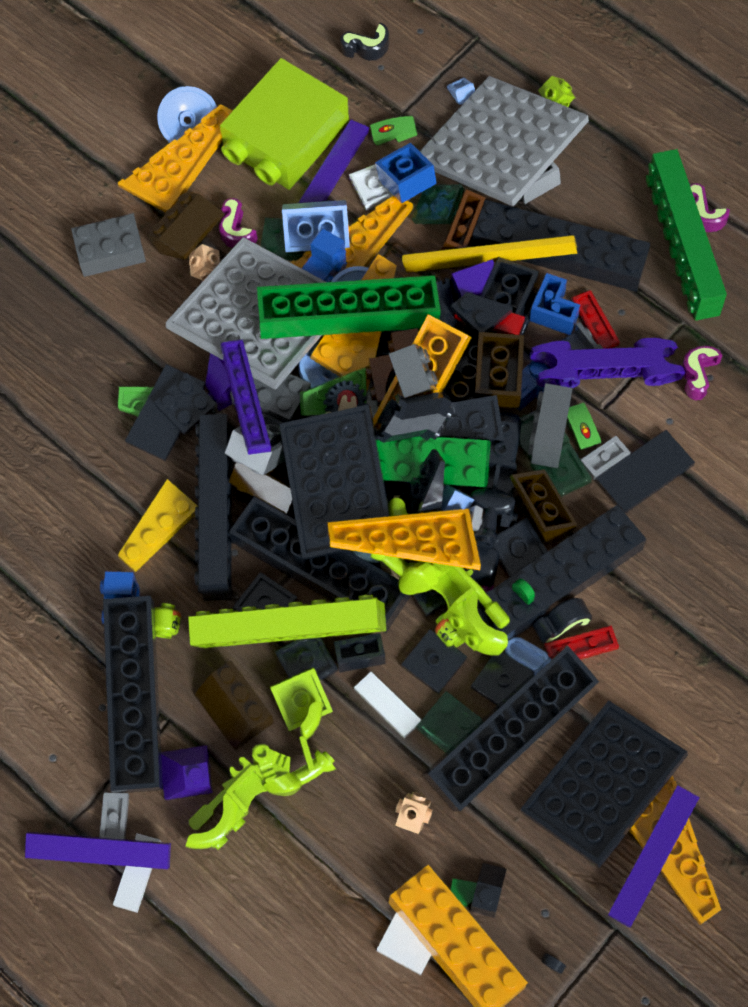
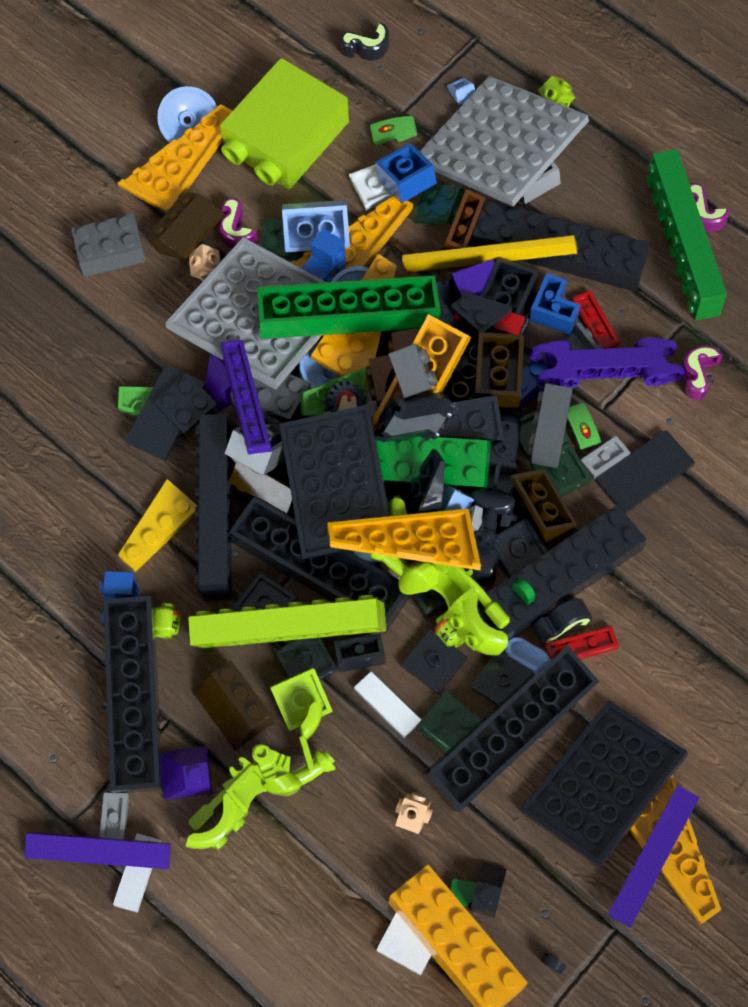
dark purple tile [298,120,369,203] -> none

